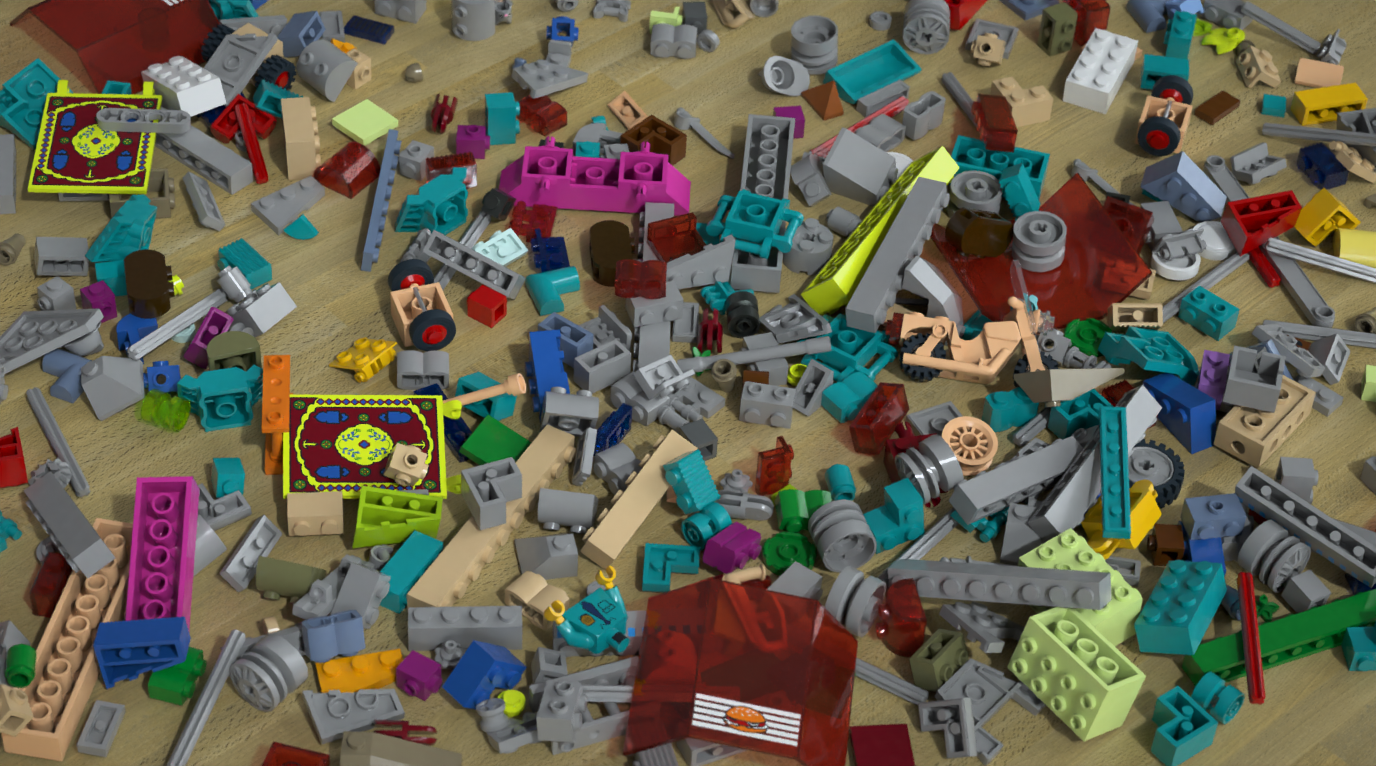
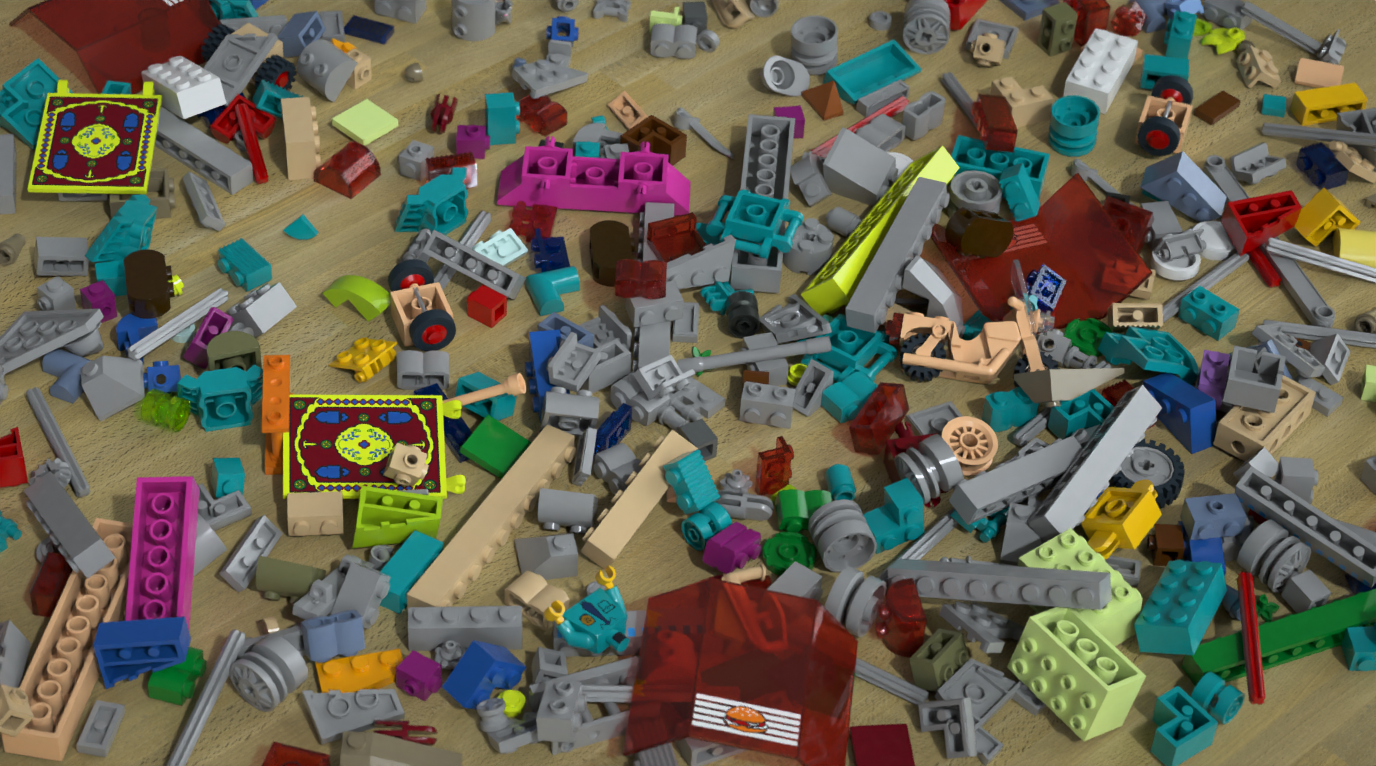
green brick [5,644,36,688] -> none
light grey beam [96,108,191,134] -> none
light grey brick [217,265,253,303] -> none
light grey wing [251,176,325,235] -> none
sand blue plate [361,129,401,272] -> none
light grey brick [461,457,522,530] -> none
pearl dark grey brick [481,188,516,220] -> none
teal plate [642,543,700,593] -> none
dark red arm [697,308,723,354] -> none
dark tan cone [711,359,737,393] -> none
light grey wheel [1012,211,1067,272] -> none
teal tile [1099,406,1131,539] -> none
none -> lime brick [323,275,391,322]
none -> light grey bracket [546,332,601,392]
none -> clear blue bracket [1018,264,1067,315]
none -> teal wheel [1048,95,1100,157]
none -> clear red brick [1110,0,1148,37]
none -> light grey brick [1233,447,1278,481]

